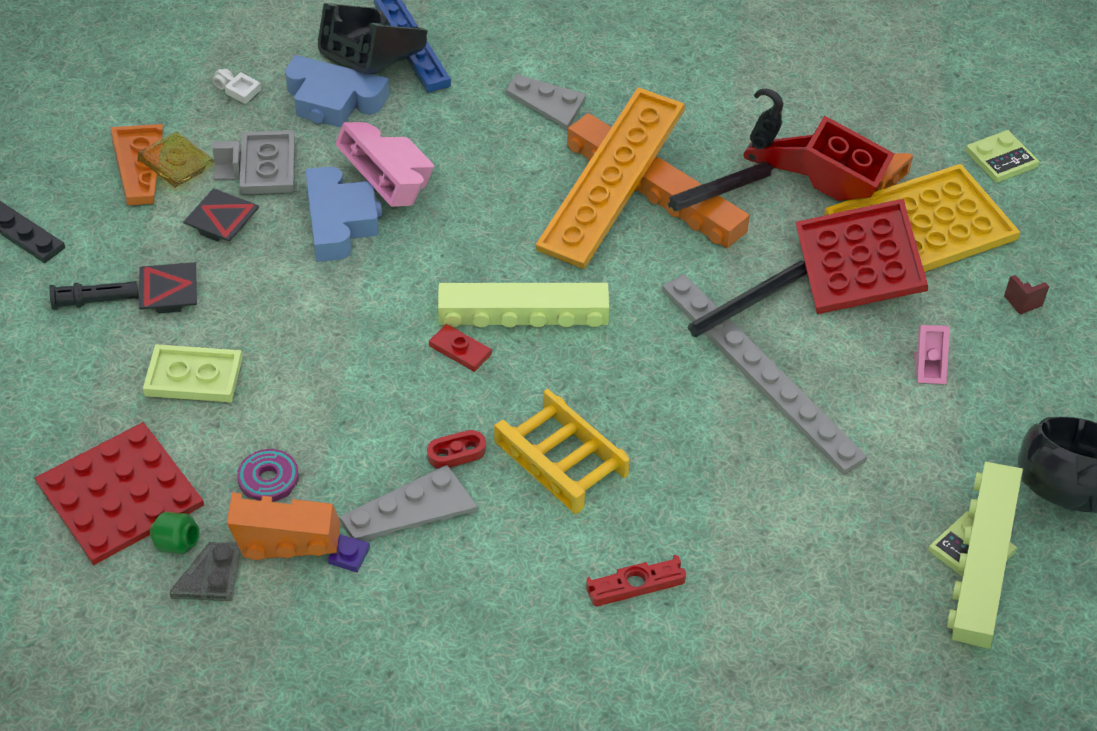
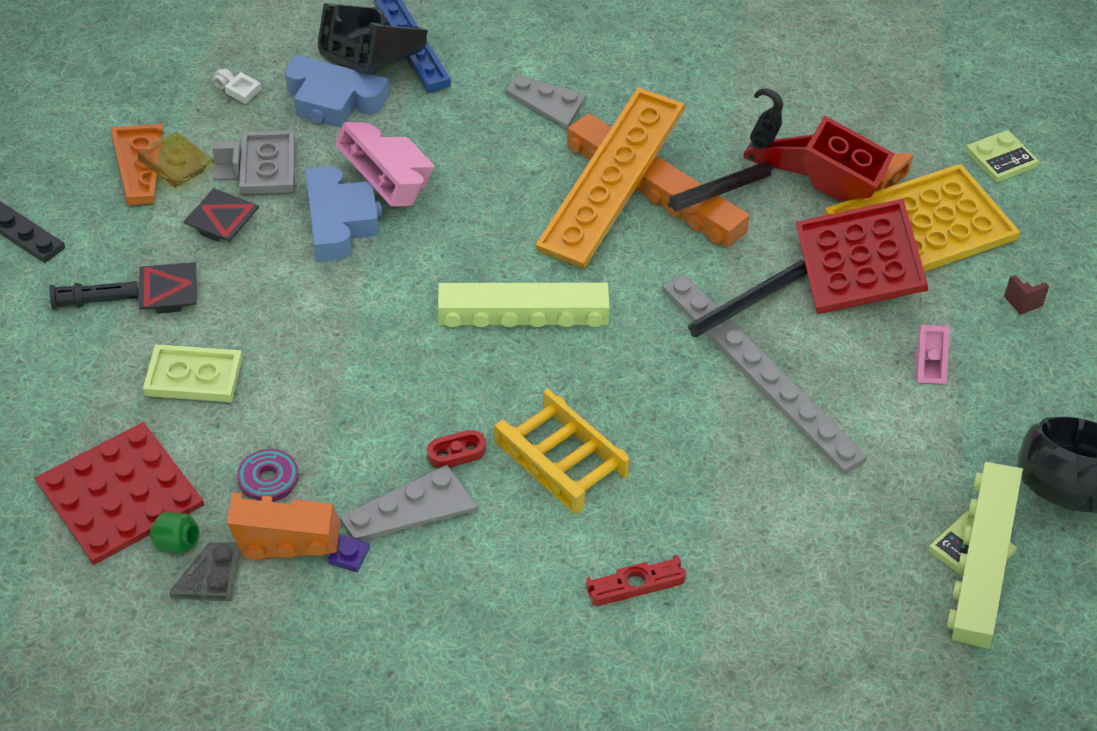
red plate [429,324,492,372] -> none

